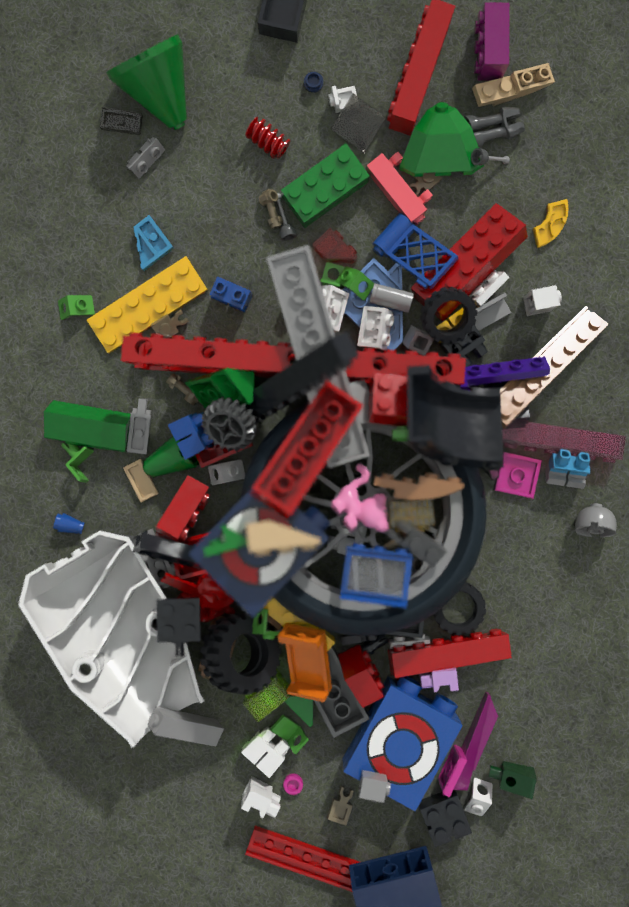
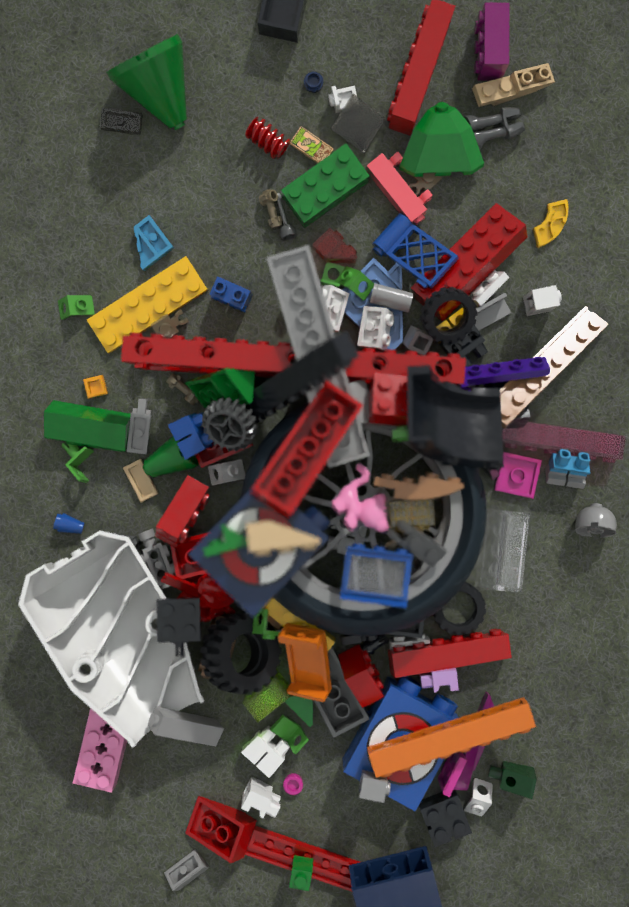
light grey hinge [126,137,165,179] -> none
black container [133,530,198,567] -> none
dark tan plate [327,786,354,826] -> none
dark grey hinge [471,148,510,166] -> none
none -> bright pink brick [73,708,127,793]
none -> light orange tile [83,375,108,399]
none -> light grey slope [164,849,209,891]
none -> red slope [185,796,257,863]
none -> green brick [289,855,313,891]
none -> tile [290,126,334,164]
none -> orange brick [367,697,536,778]
none -> clear slope [475,508,530,592]

